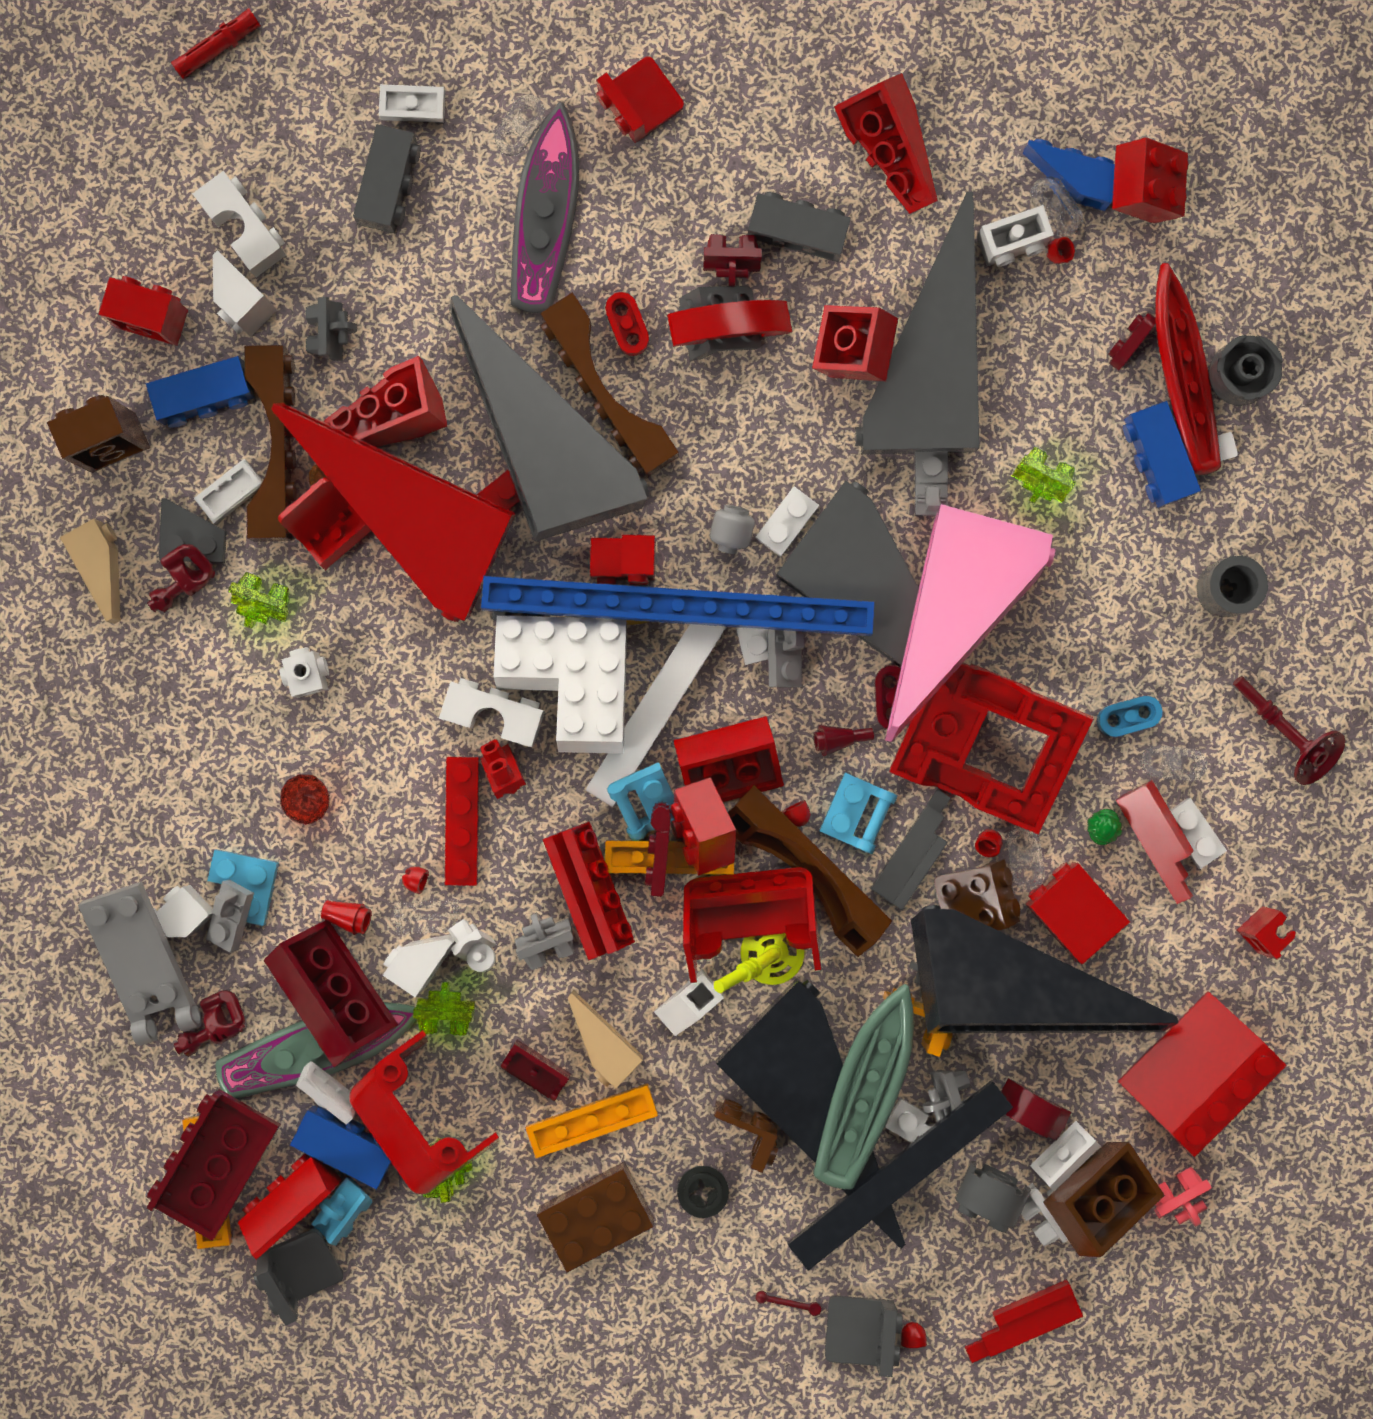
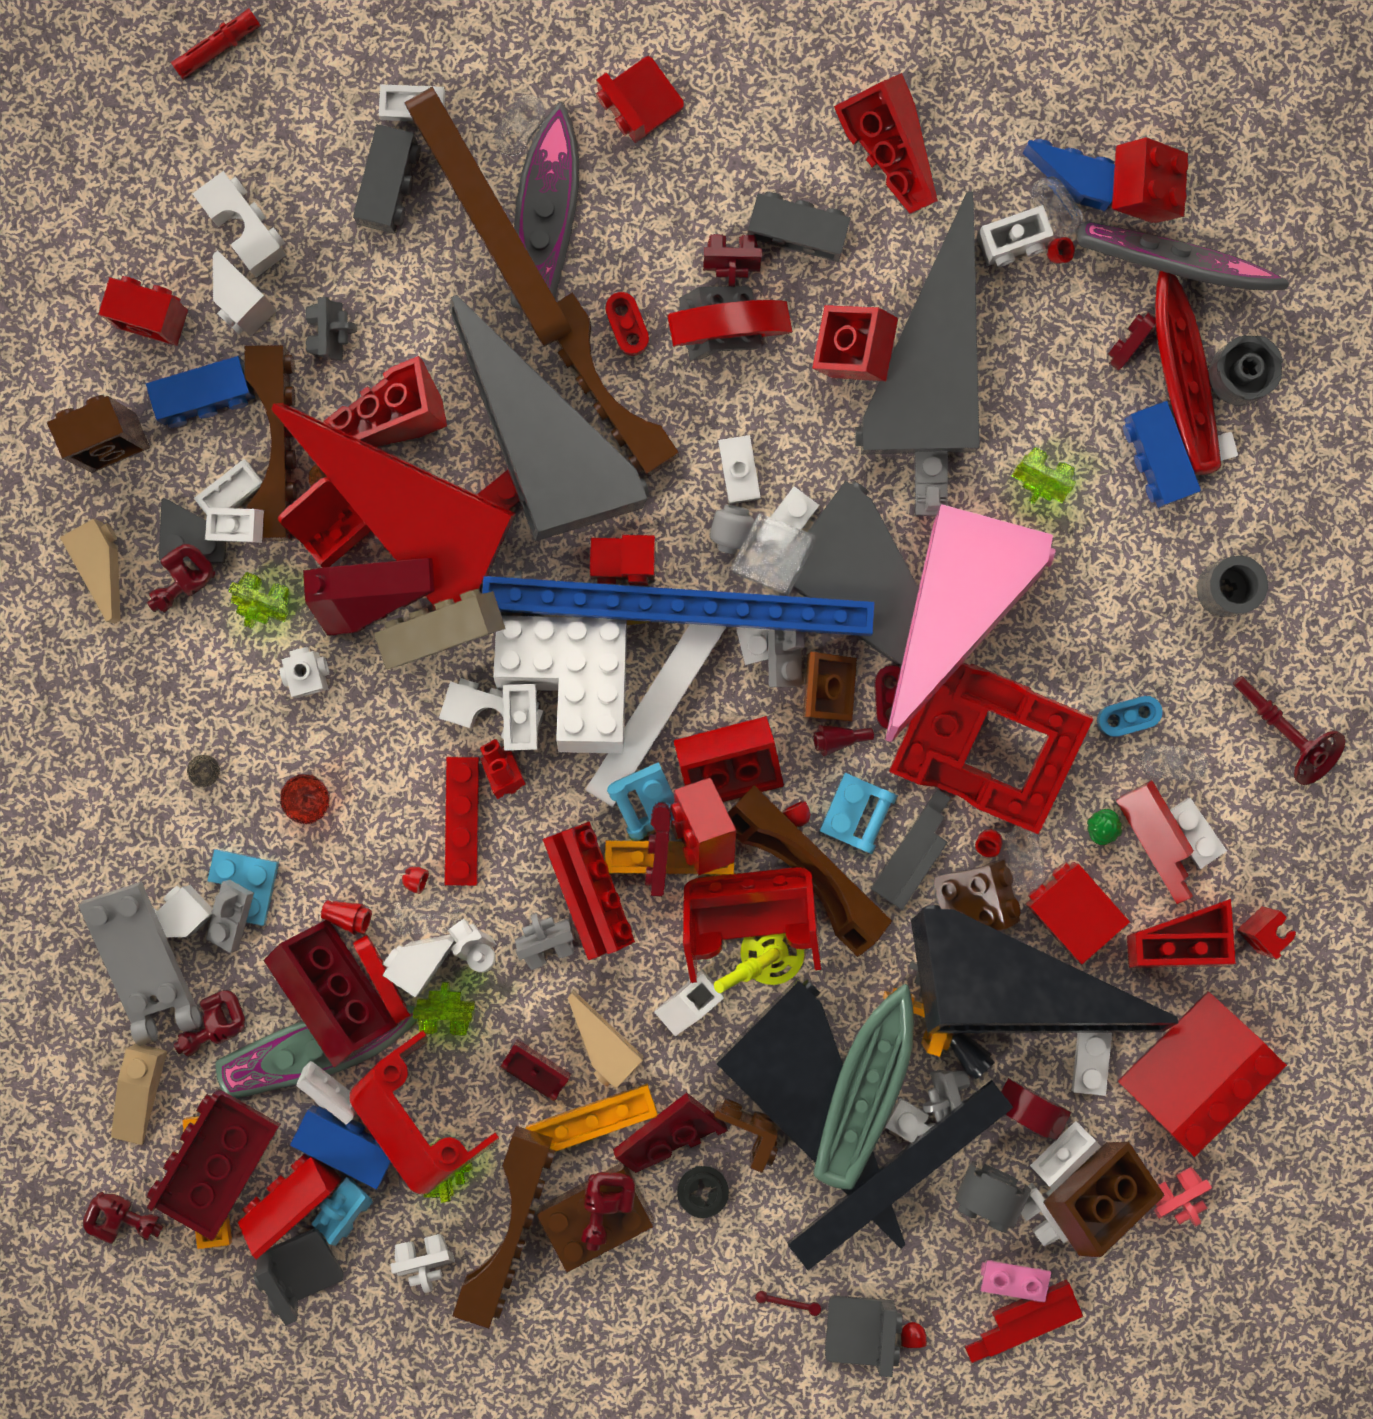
none -> dark red piece [83,1192,164,1244]
none -> tan slope [111,1044,167,1145]
none -> clear smoke plate [187,755,220,787]
none -> white plate [205,508,264,543]
none -> dark red wedge [303,558,434,636]
none -> red beam [353,935,411,1024]
none -> dark tan brick [374,589,506,670]
none -> white hips [390,1234,455,1293]
none -> reddish brown beam [404,87,572,347]
none -> reddish brown arch [452,1126,556,1329]
none -> white plate [503,684,538,750]
none -> dark red piece [581,1172,635,1251]
none -> dark red wing [613,1092,728,1173]
none -> white plate [718,435,761,504]
none -> clear plate [730,513,817,596]
none -> dark orange slope [803,652,857,721]
none -> black cone [950,1033,995,1079]
none -> bright pink hinge [981,1260,1051,1302]
none -> white plate [1072,1033,1112,1096]
none -> dark grey piece [1077,221,1289,291]
none -> red wedge [1127,899,1236,968]

